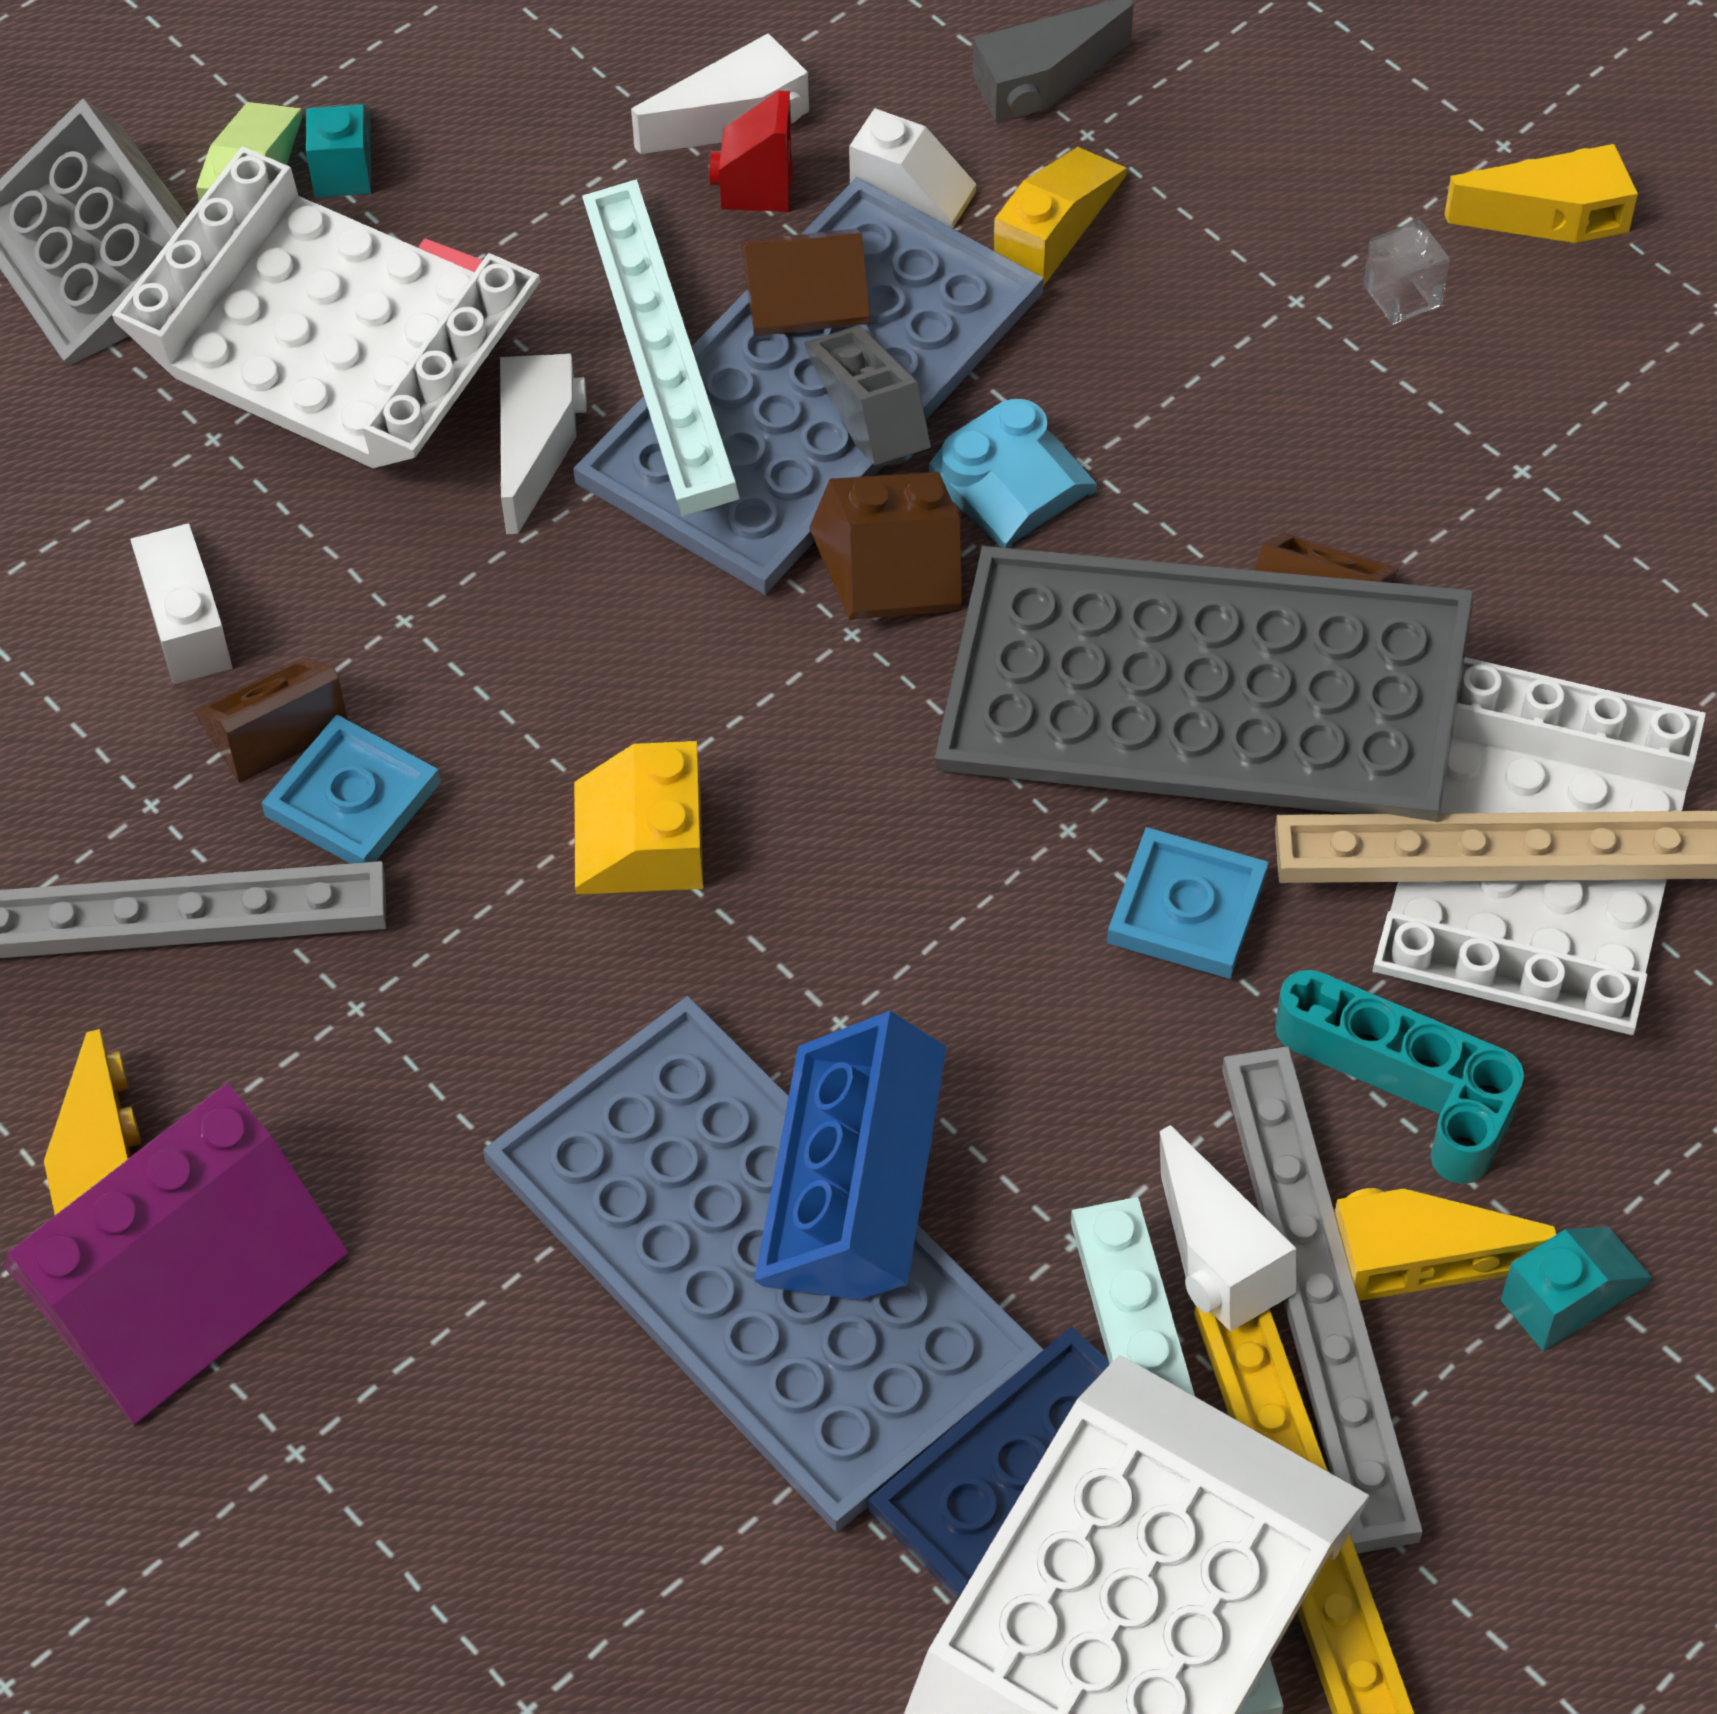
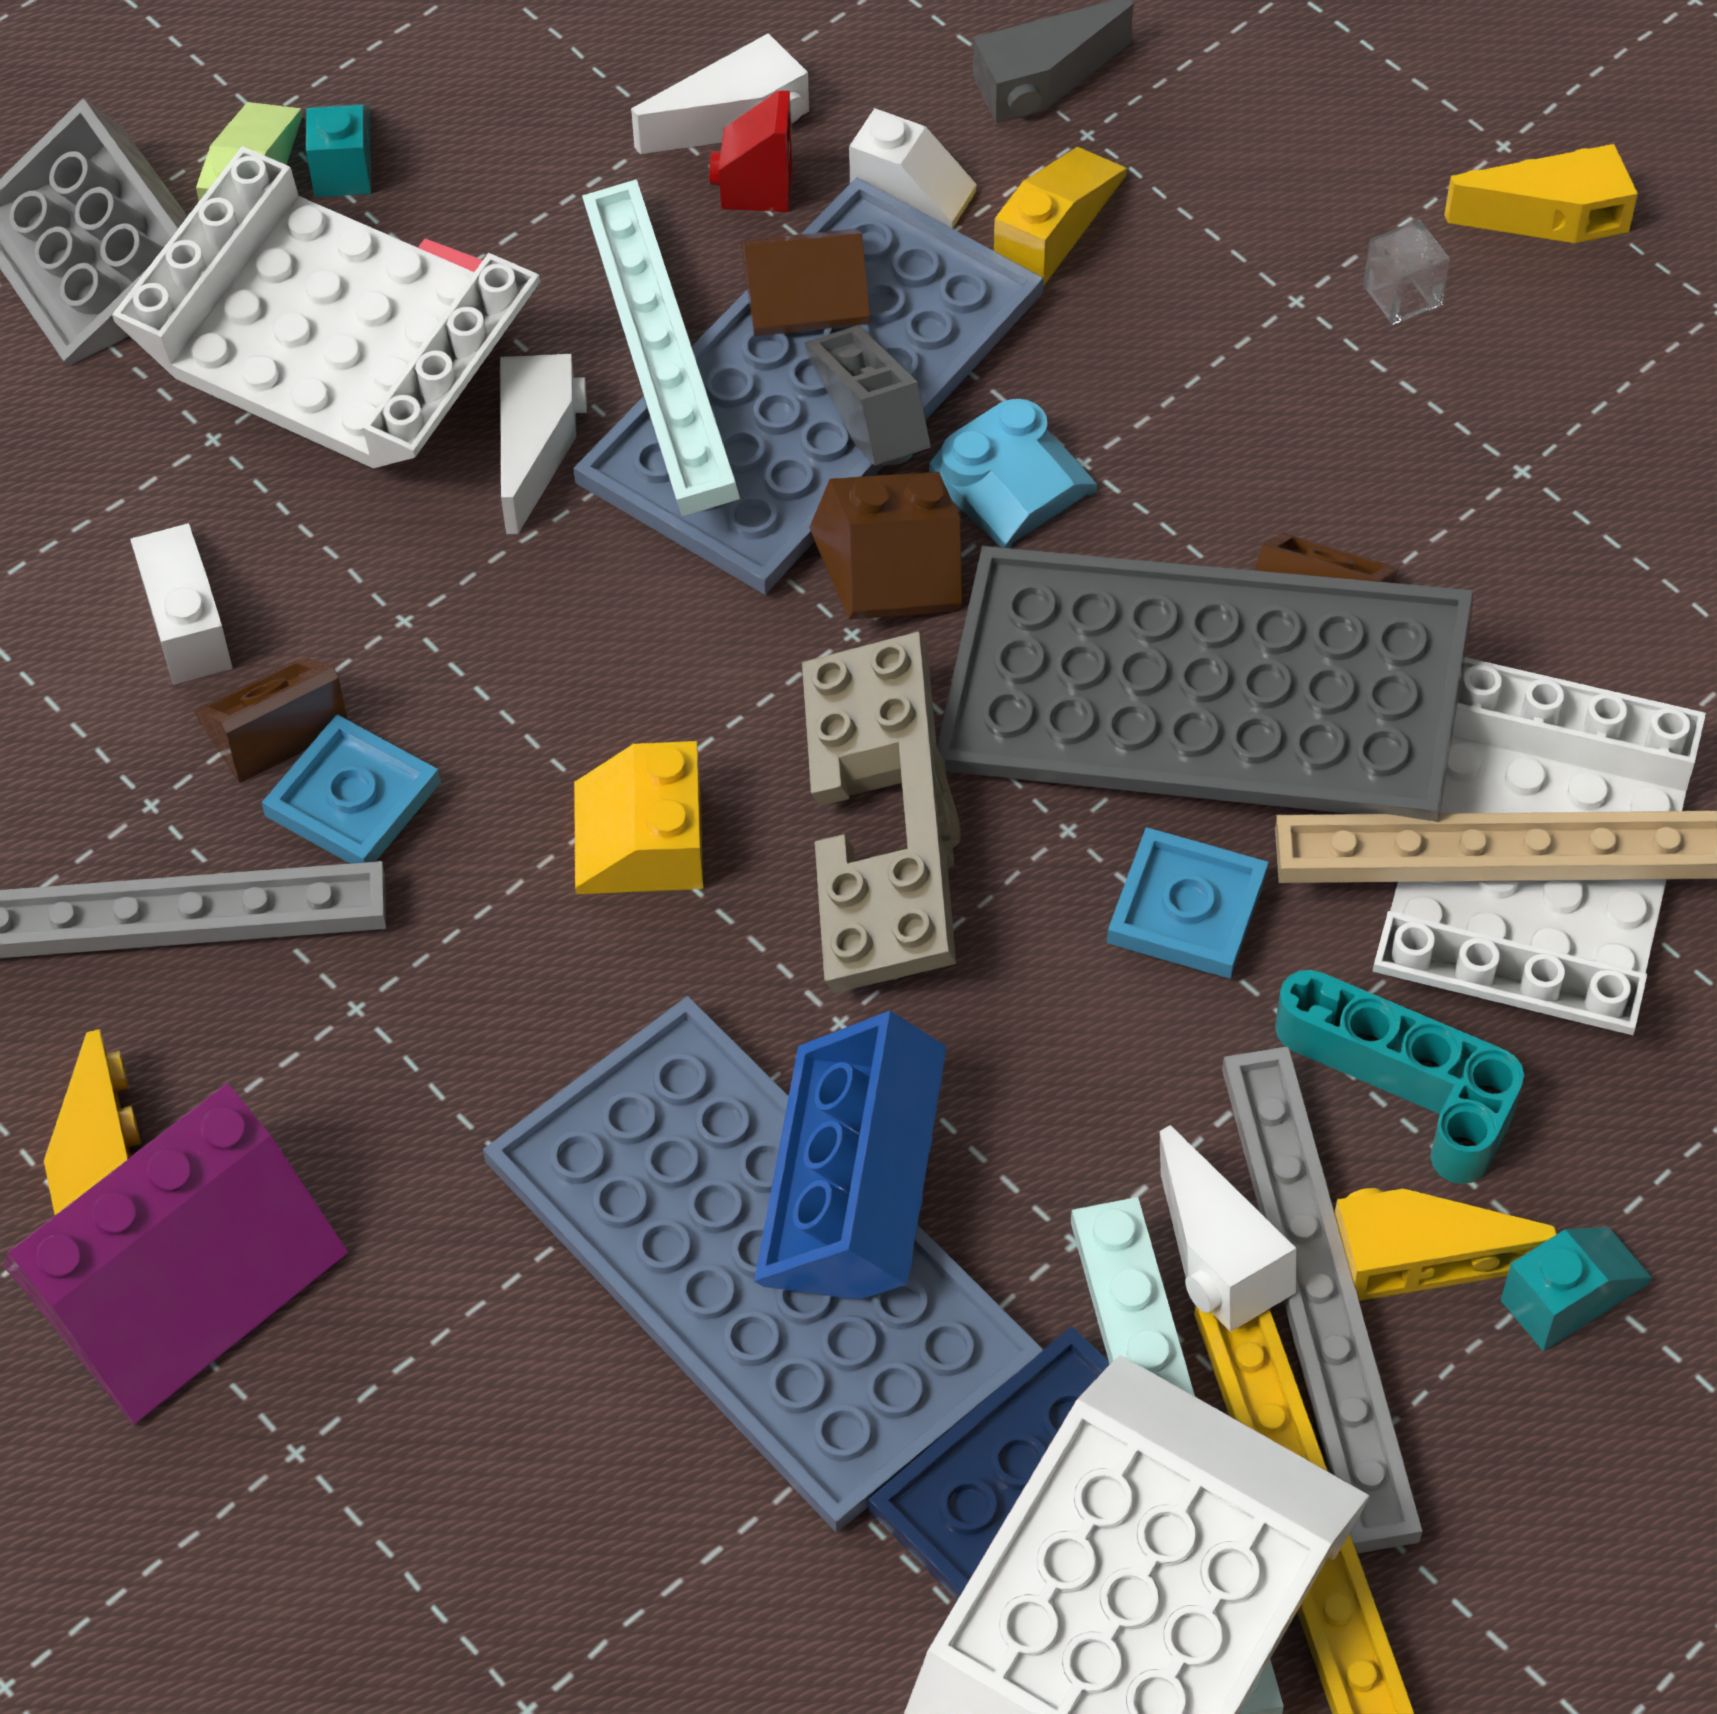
none -> plate [802,631,961,993]

